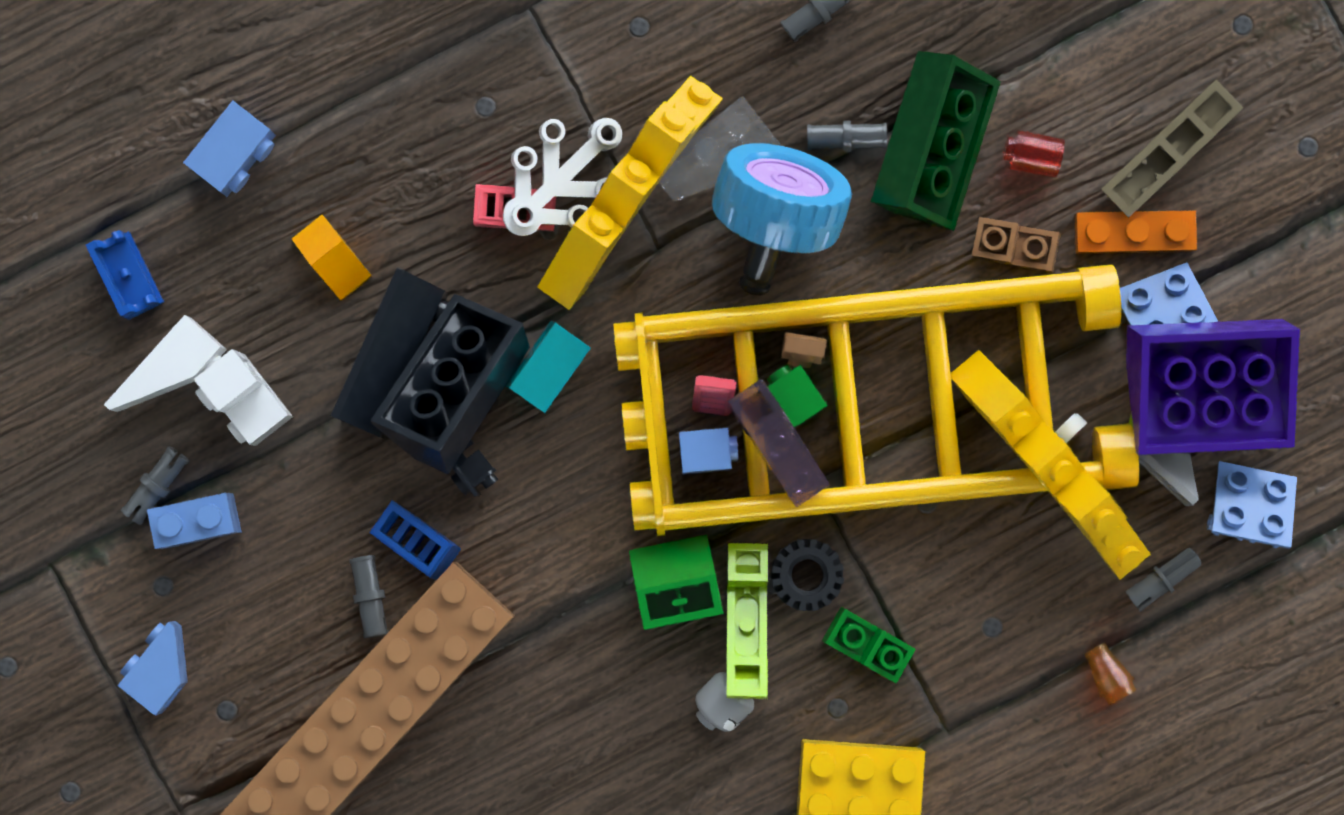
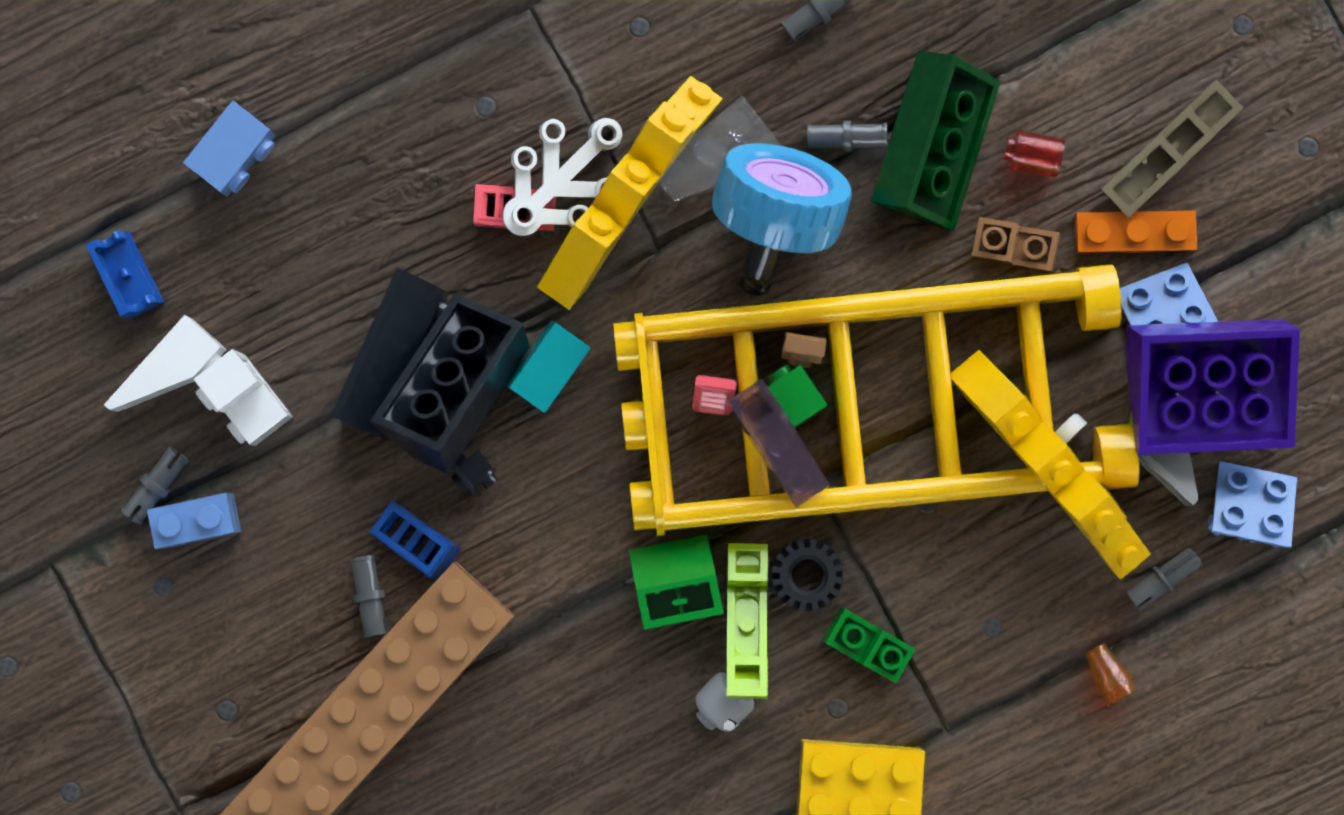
medium blue slope [118,621,188,716] -> none
light orange slope [292,214,372,301] -> none
medium blue brick [679,428,739,475] -> none

